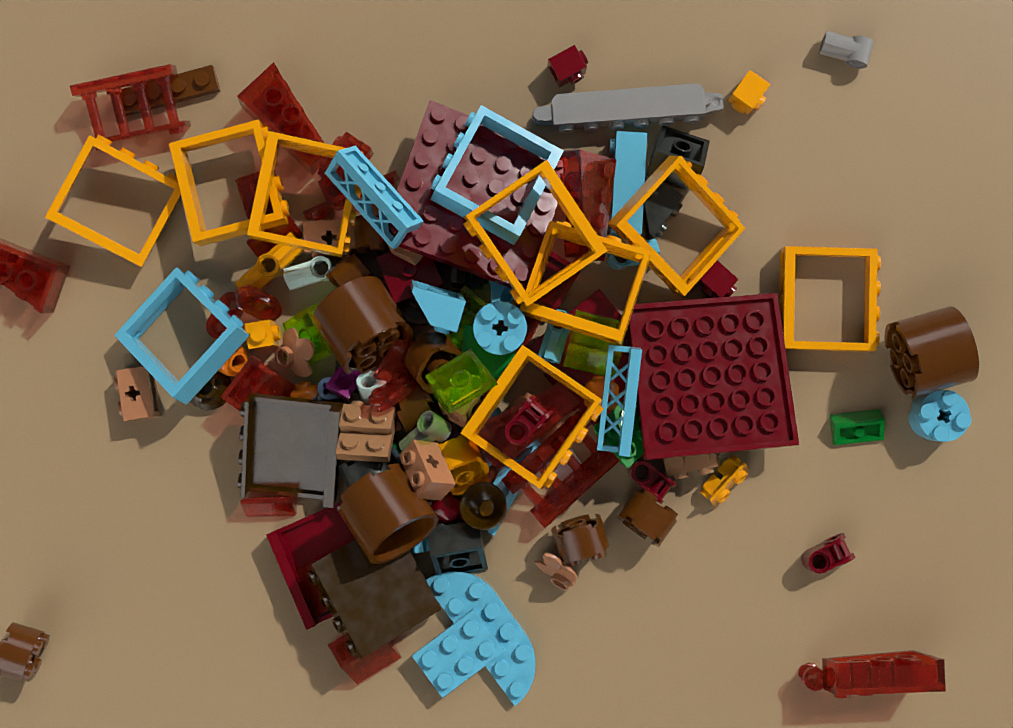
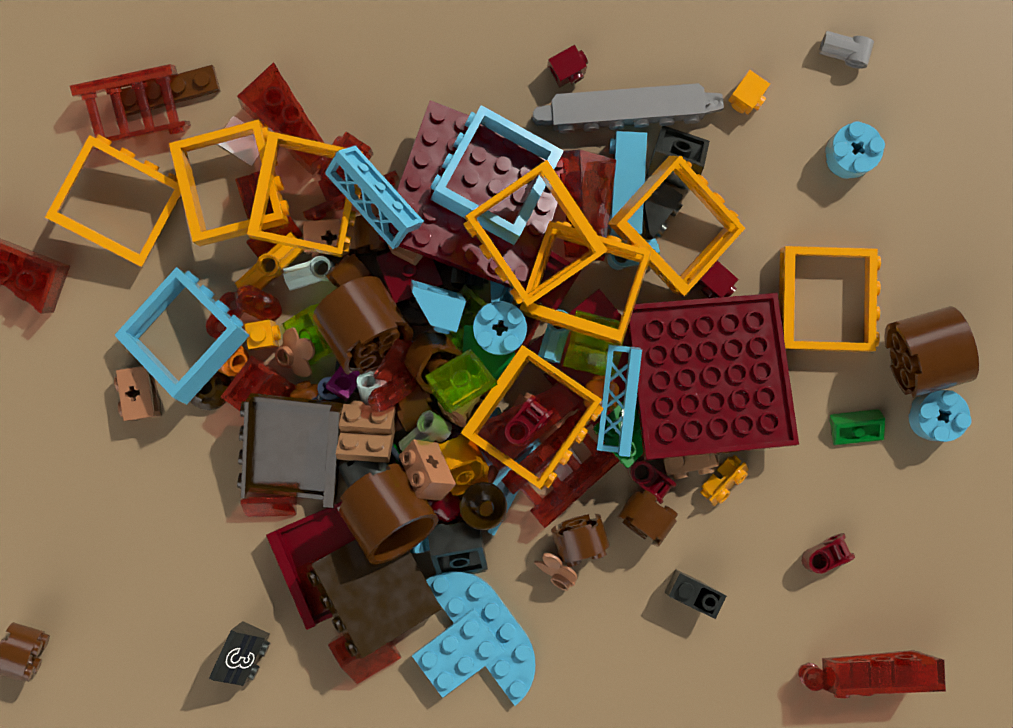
none -> pearl dark grey slope [209,621,271,686]
none -> sticker [218,116,259,166]
none -> pearl dark grey slope [665,569,727,619]
none -> medium azure brick [825,121,885,179]

